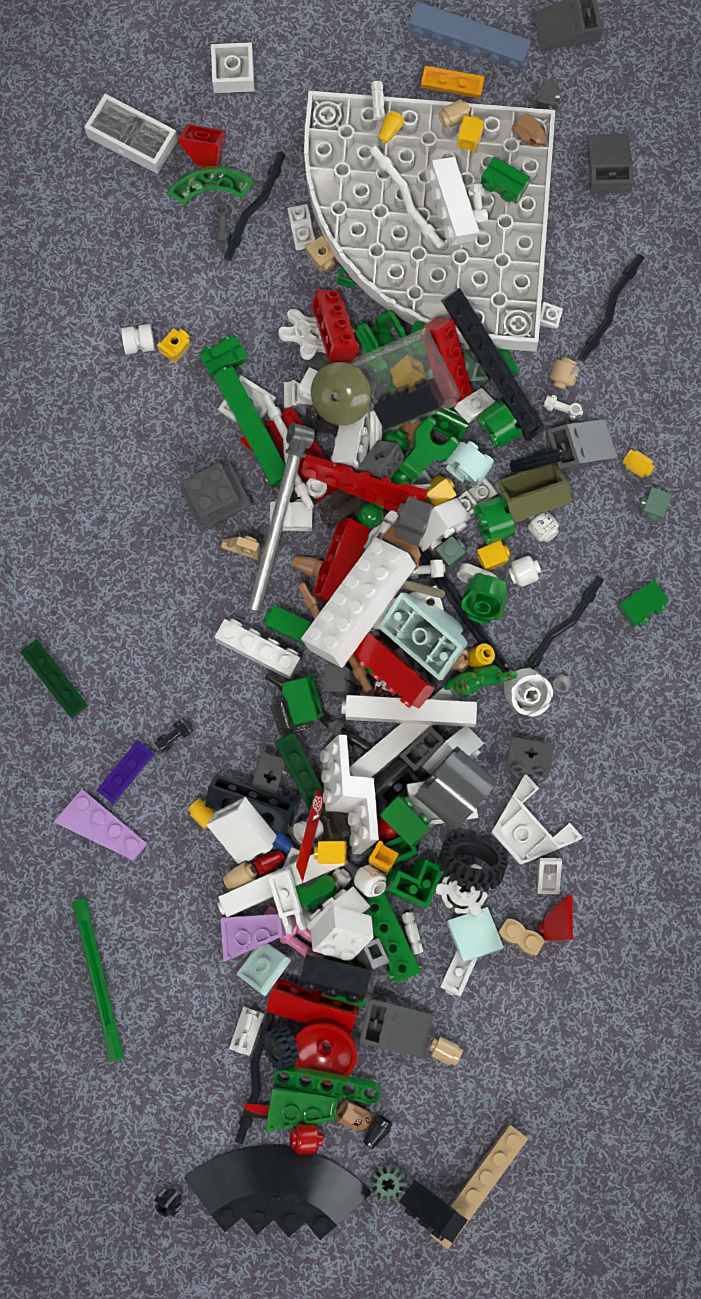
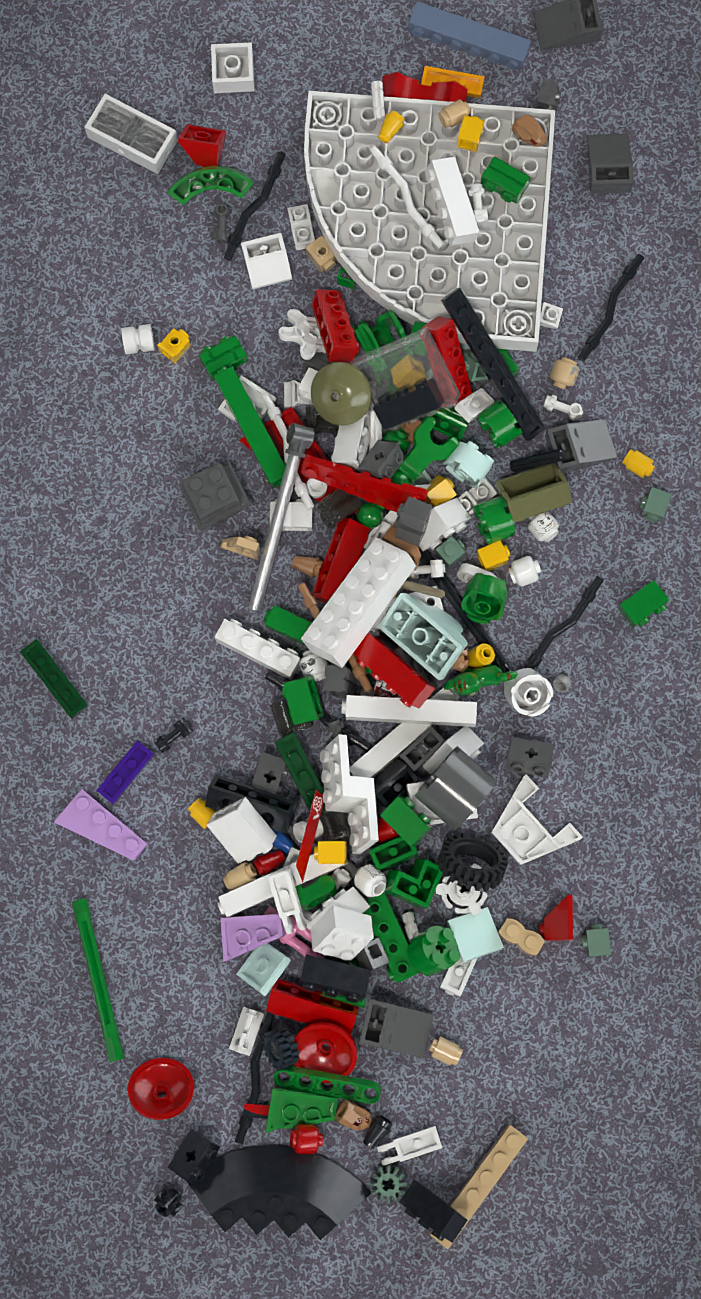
light orange panel [369,840,399,874] -> none
white slope [537,858,562,894] -> none
none -> red dish [127,1058,194,1120]
none -> black brick [167,1129,220,1185]
none -> white slope [241,233,292,290]
none -> white head [299,650,329,682]
none -> white hinge [377,1126,442,1166]
none -> red brick [382,72,468,102]
none -> green brick [407,926,460,976]
none -> sand green brick [581,924,611,957]

